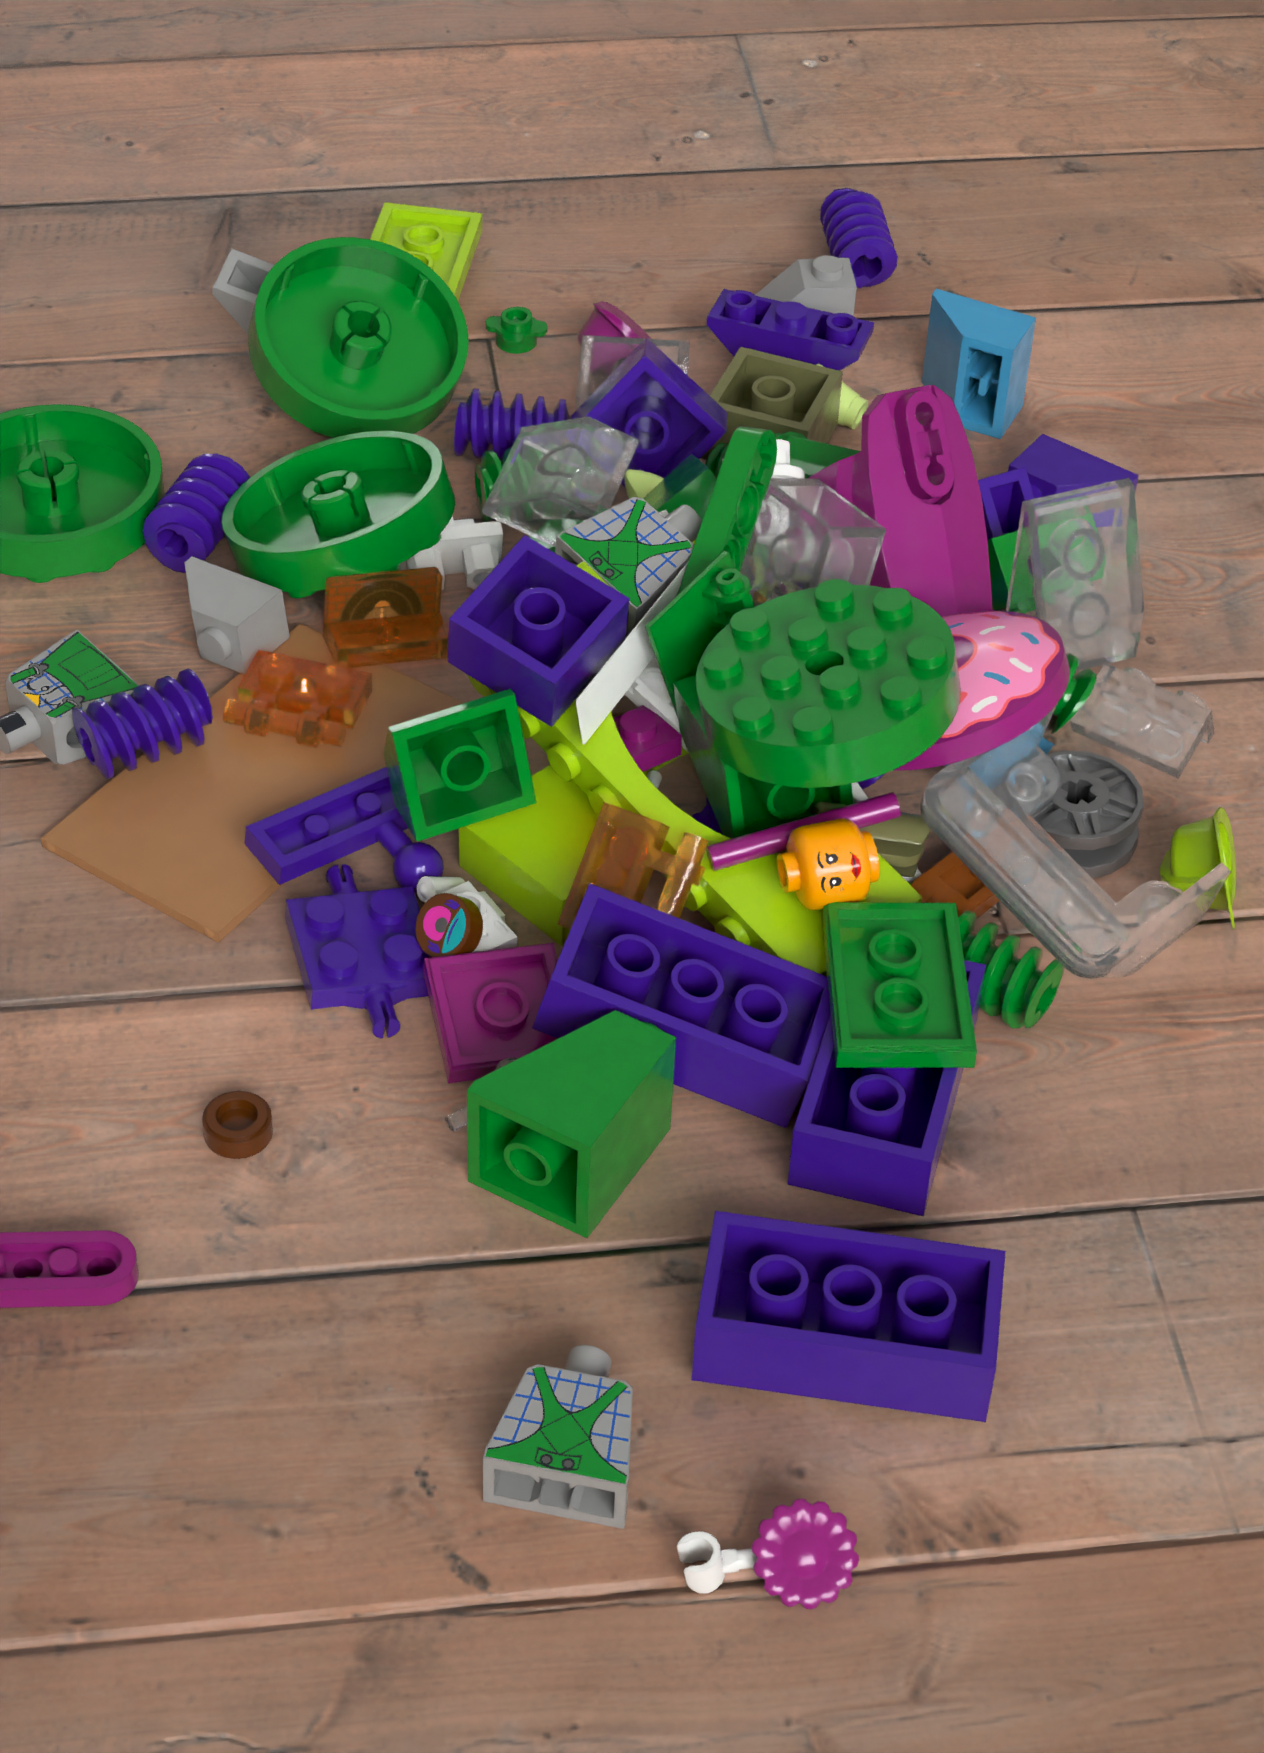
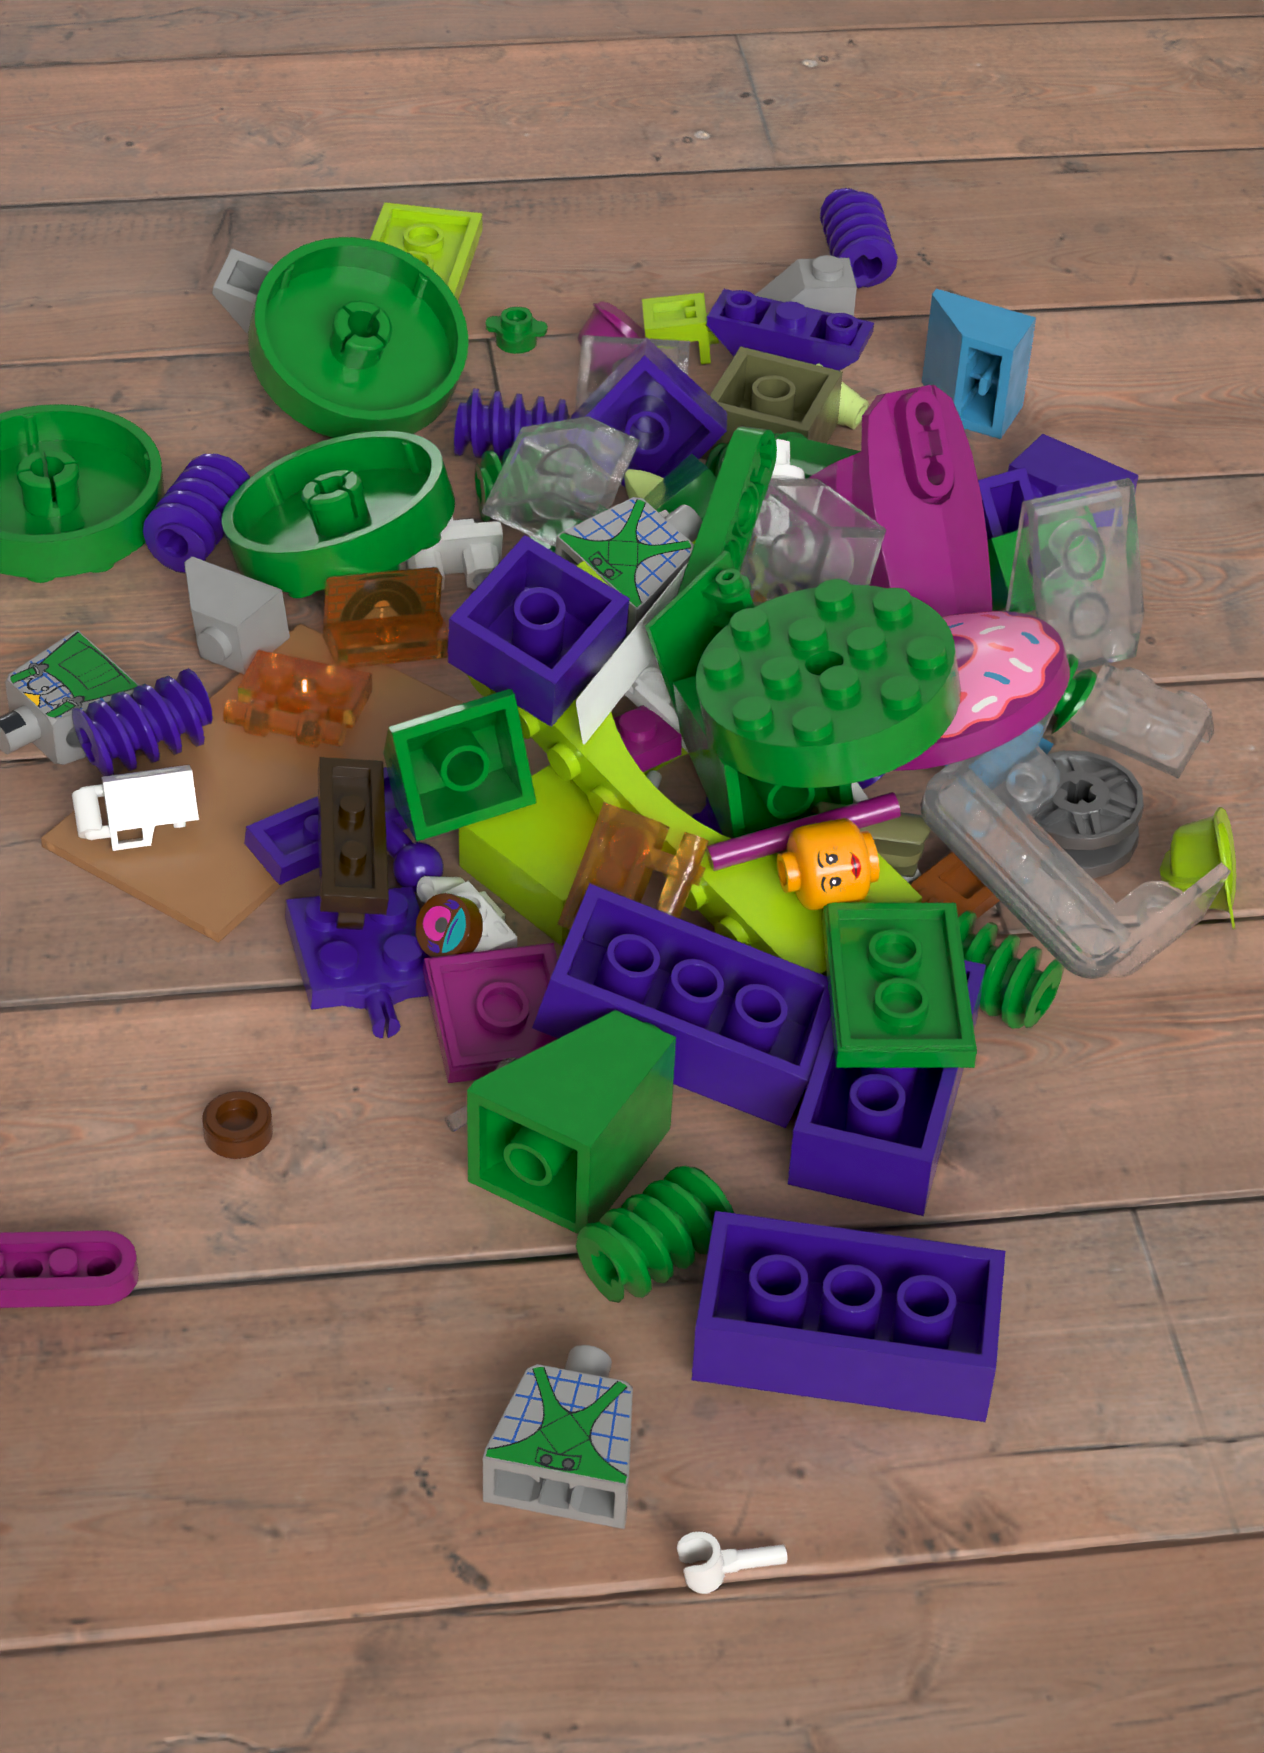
magenta piece [751,1498,859,1609] -> none
none -> white piece [72,765,199,851]
none -> dark brown plate [317,757,389,930]
none -> green piece [576,1165,734,1303]
none -> lime bracket [642,292,720,365]

